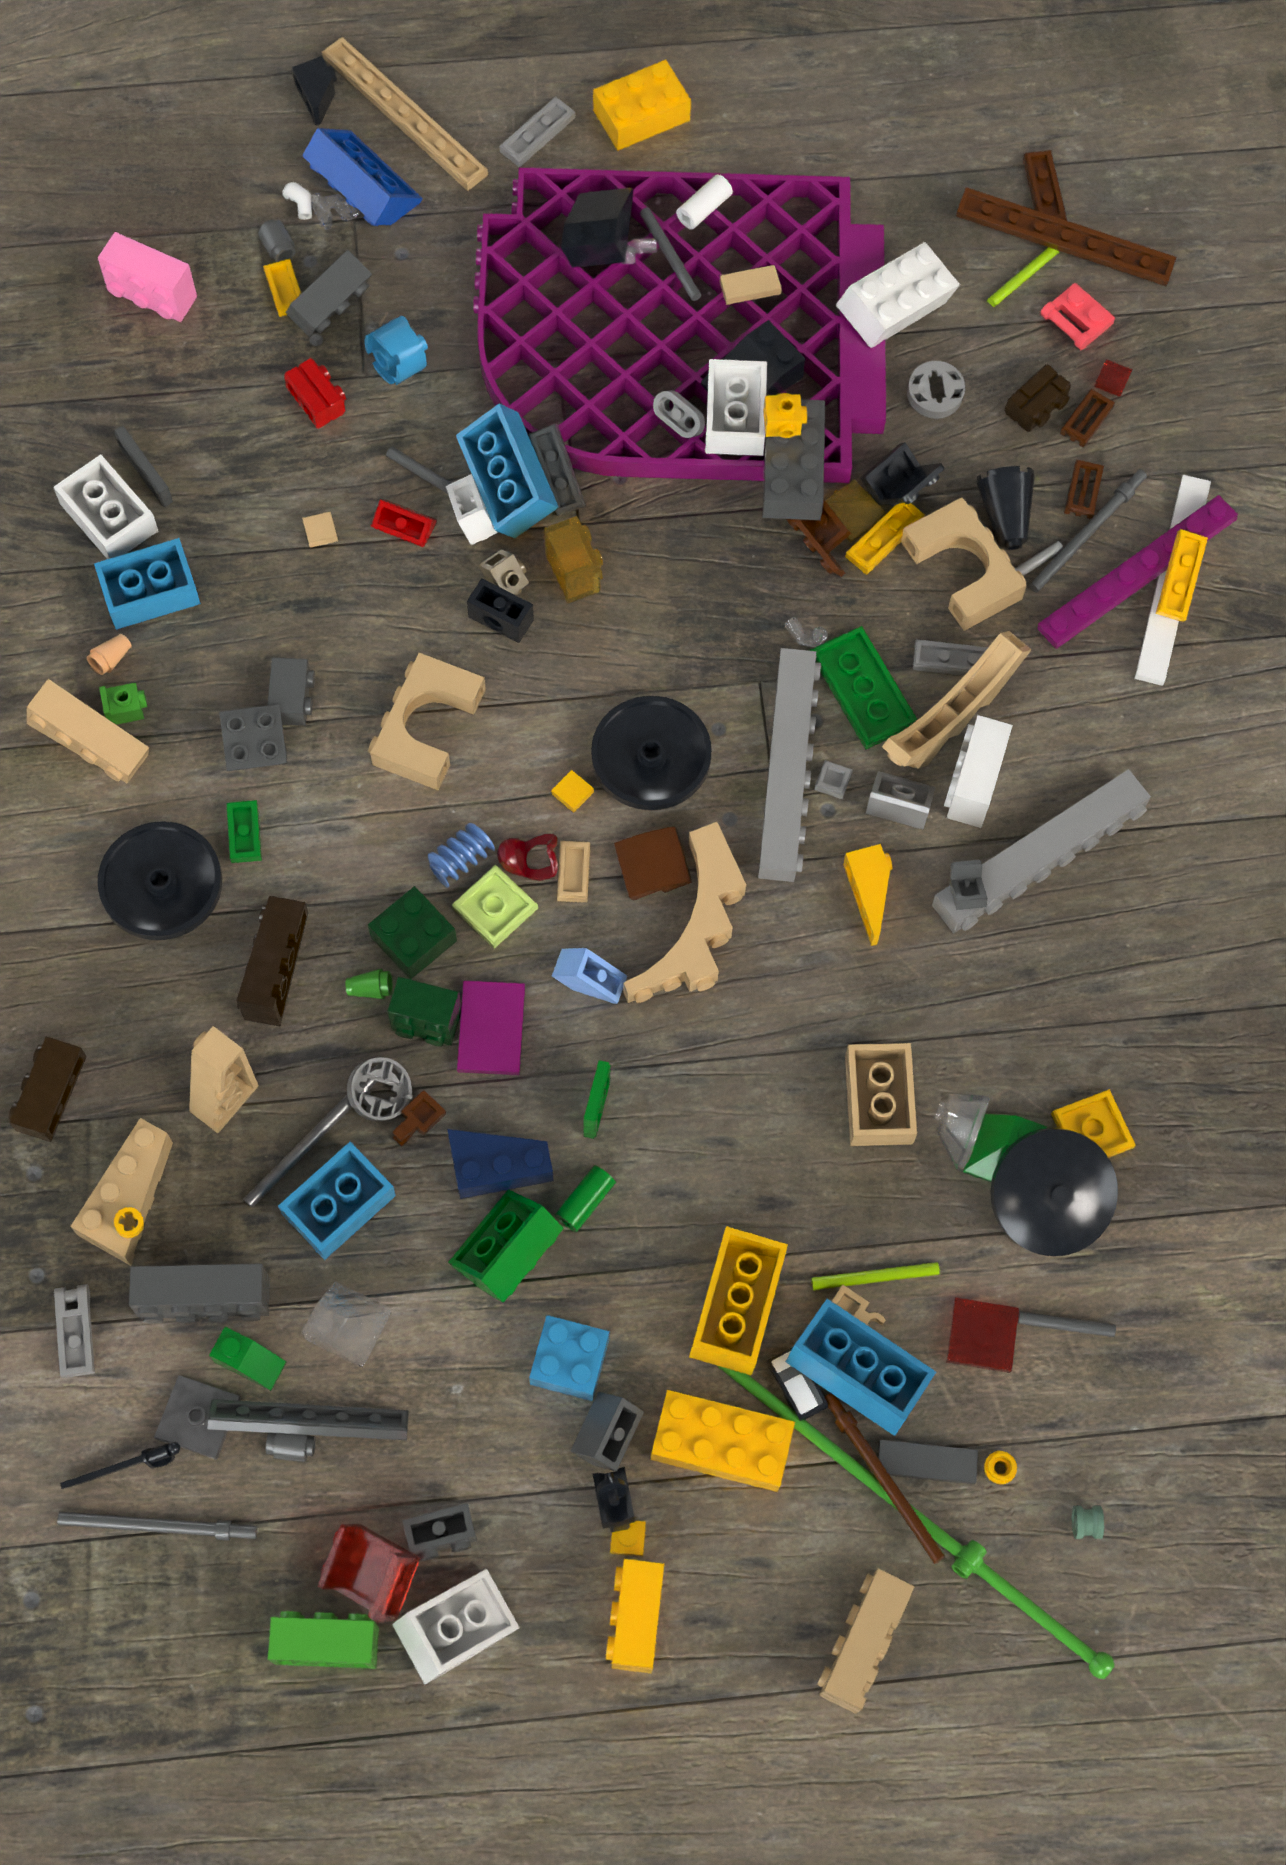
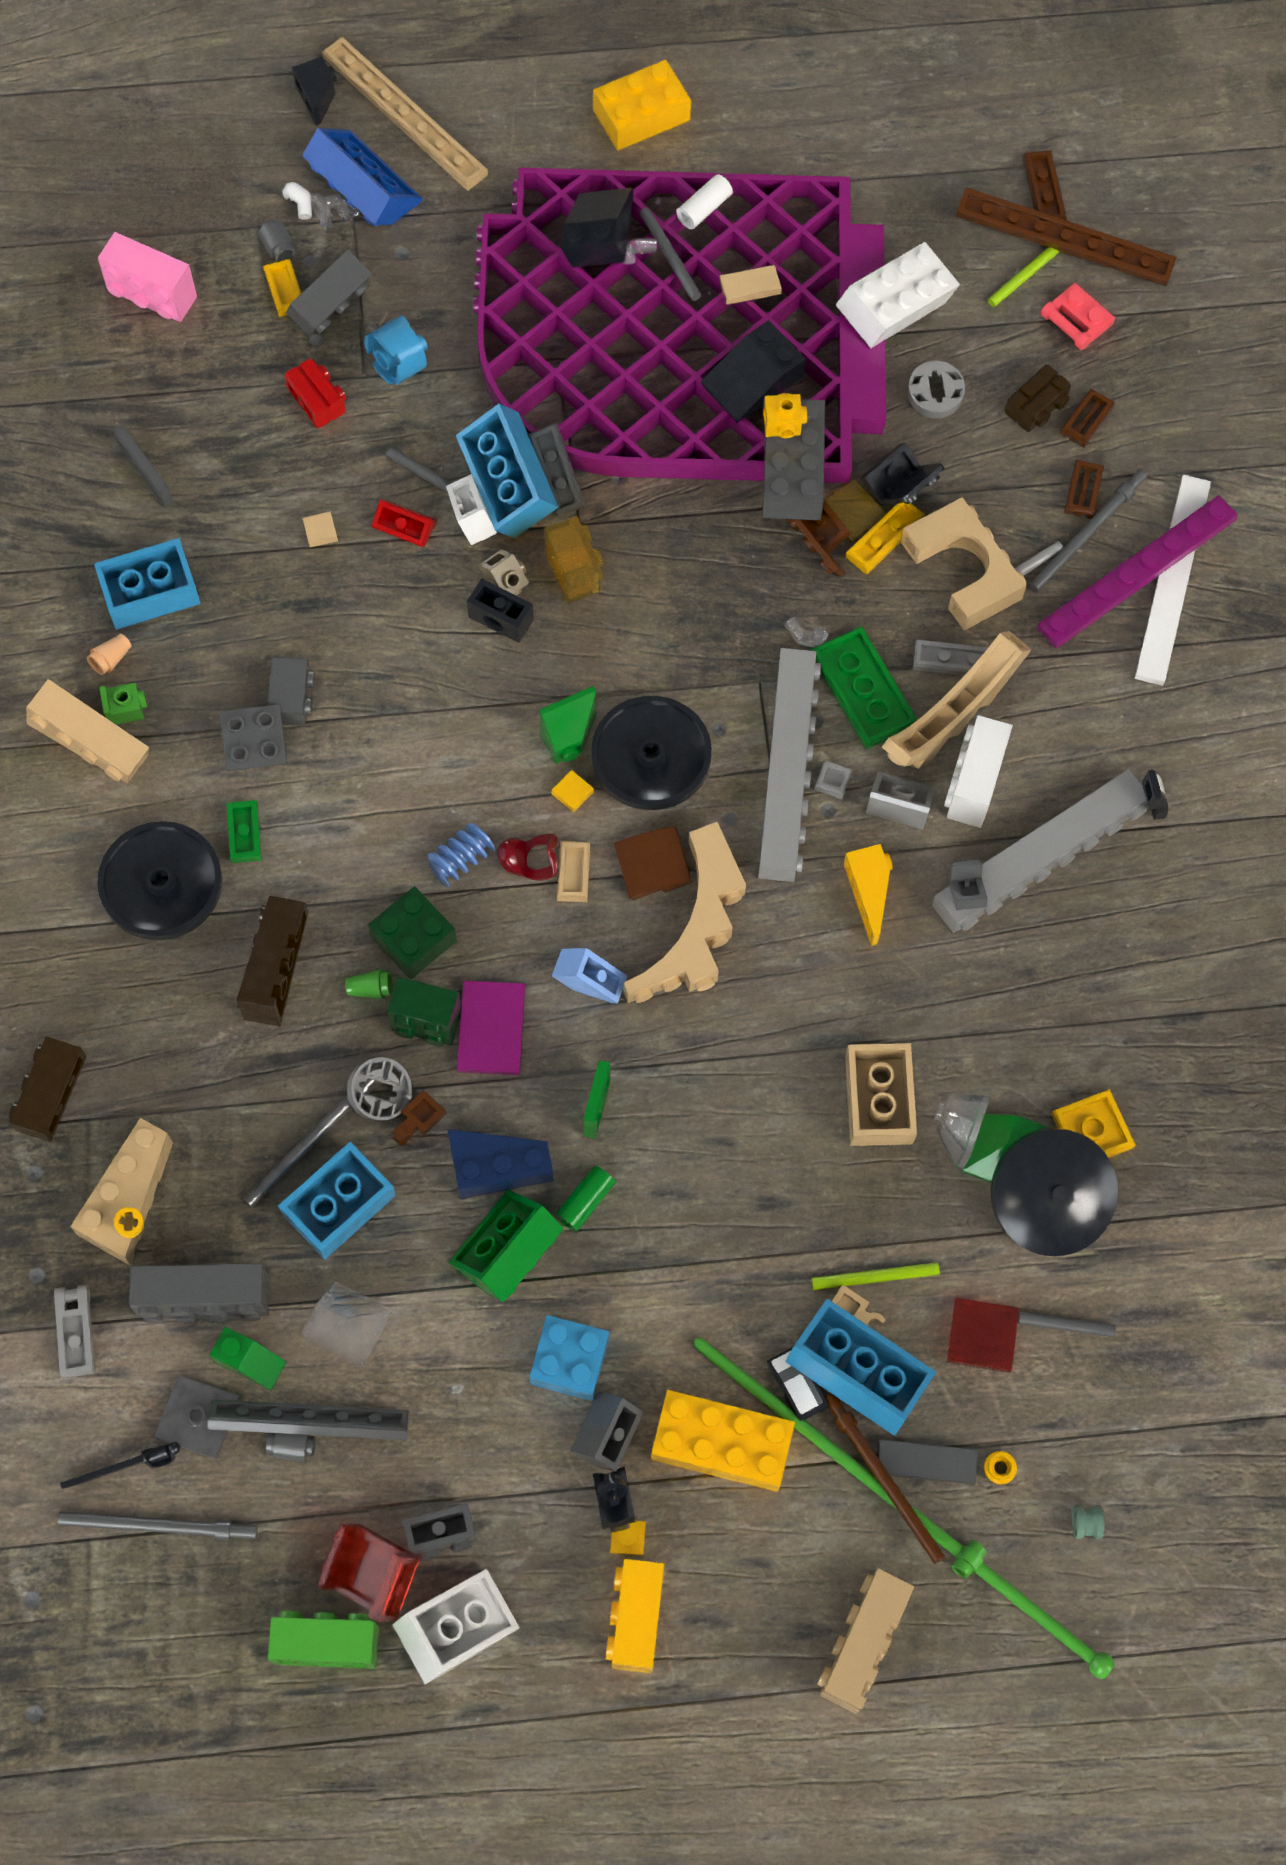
white brick [53,454,158,559] -> none
tan wedge [189,1026,259,1133] -> none
tan arch [368,653,486,790] -> none
yellowish green tile [452,865,538,949] -> none
light grey tile [499,96,575,168] -> none
light grey plate [653,390,705,438] -> none
yellow brick [689,1226,788,1375] -> none
white slope [705,359,767,456] -> none
black cone [976,466,1035,550] -> none
clear red tile [1094,359,1132,397] -> none
yellow tile [1155,529,1208,622] -> none
none -> green slope [539,686,596,764]
none -> black slope [1142,770,1169,820]

